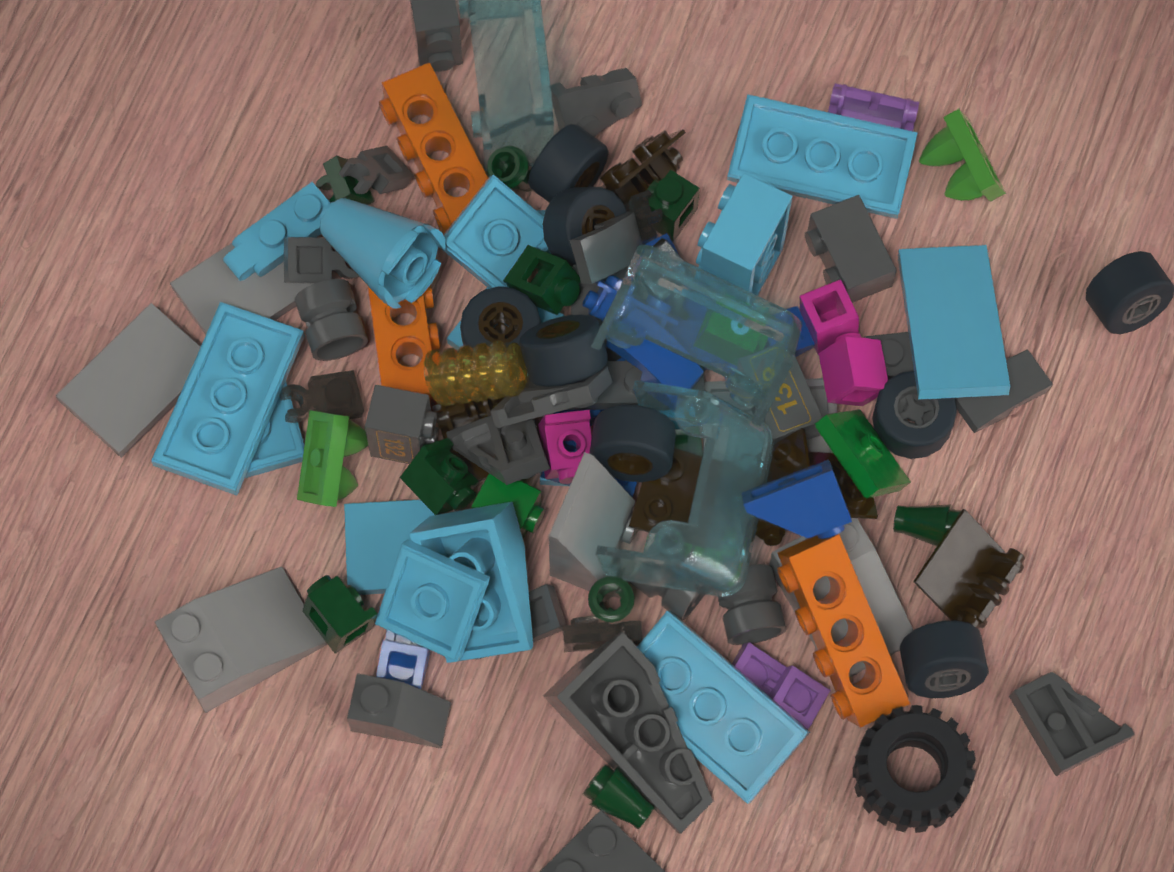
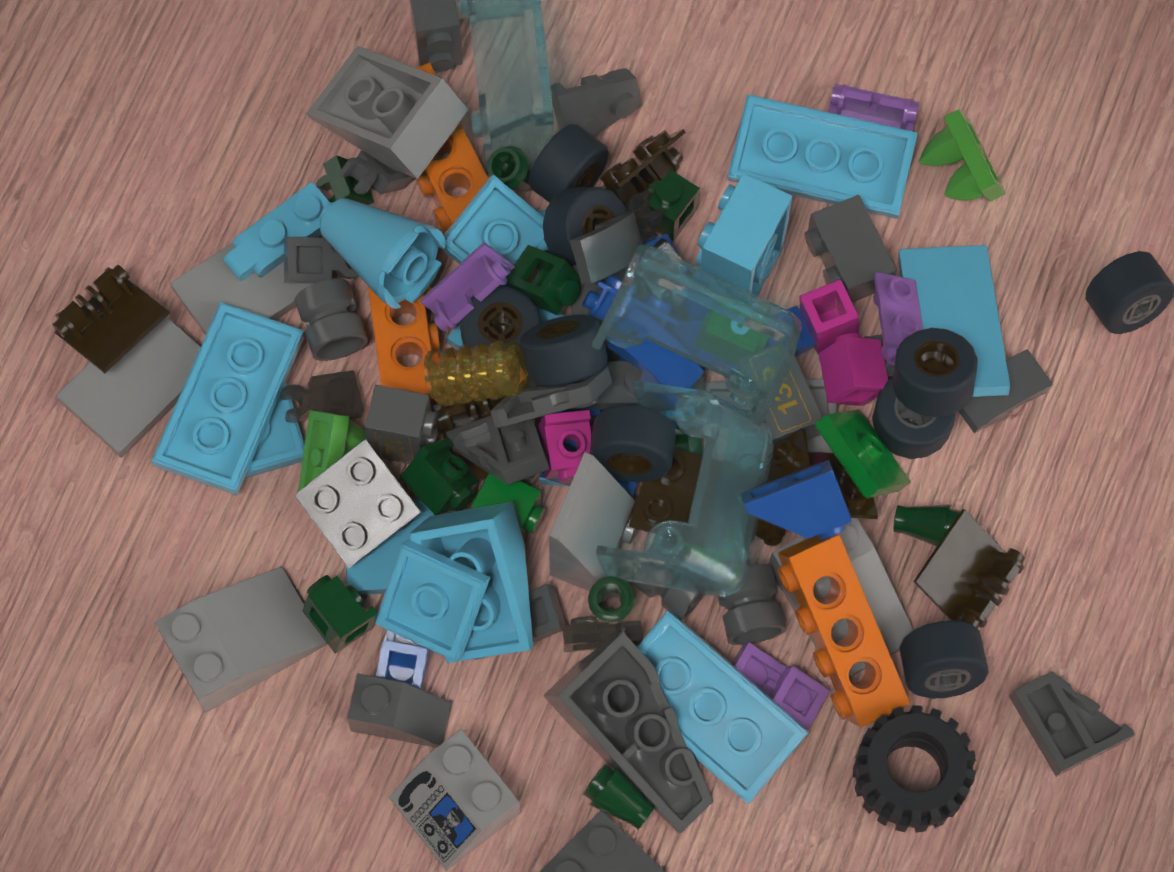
none -> dark brown hinge [52,264,170,374]
none -> hinge [294,439,421,568]
none -> light grey slope [306,45,469,179]
none -> light grey slope [389,729,520,871]
none -> medium lavender hinge [420,242,515,331]
none -> medium lavender hinge [873,272,923,366]
none -> black wheel [892,328,978,417]

